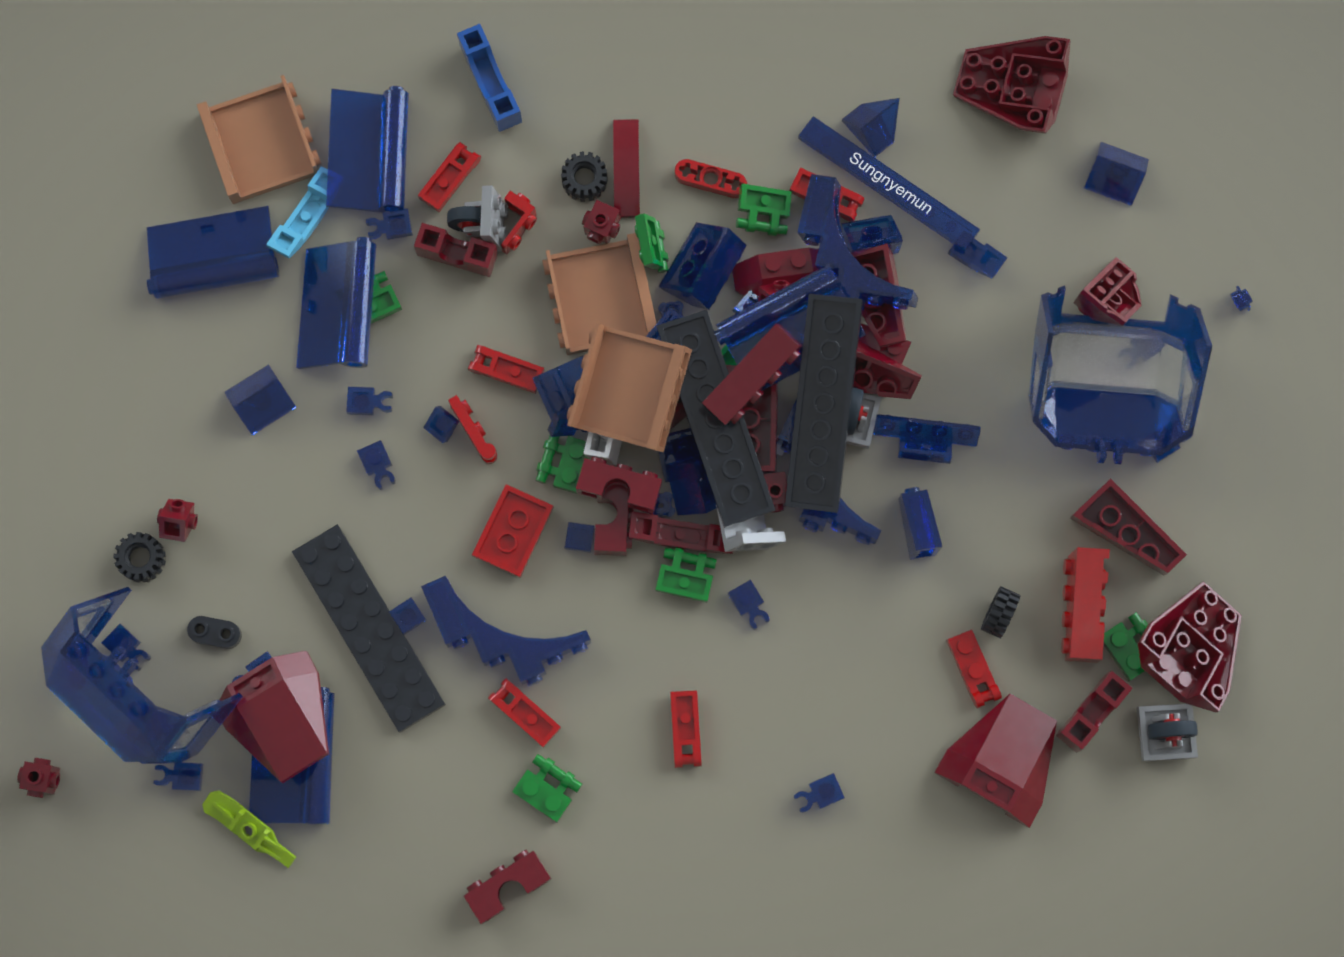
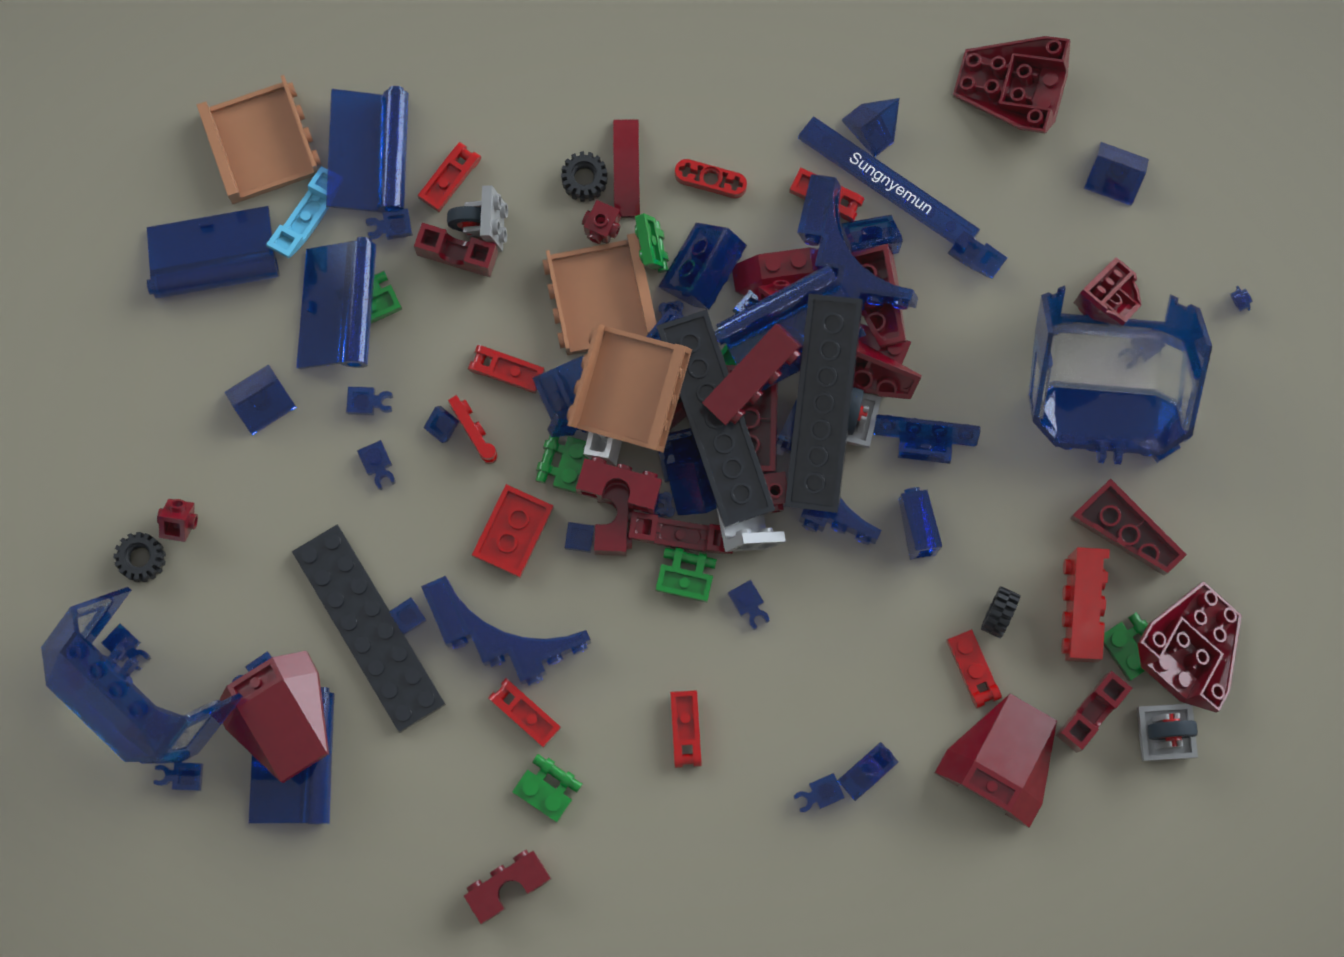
dark red brick [17,758,60,798] -> none
black plate [187,616,242,649] -> none
lime piece [202,790,297,868] -> none
blue arch [457,24,522,132] -> none
red bracket [501,191,537,255] -> none
green plate [736,184,792,236] -> none
none -> clear blue slope [837,742,899,801]

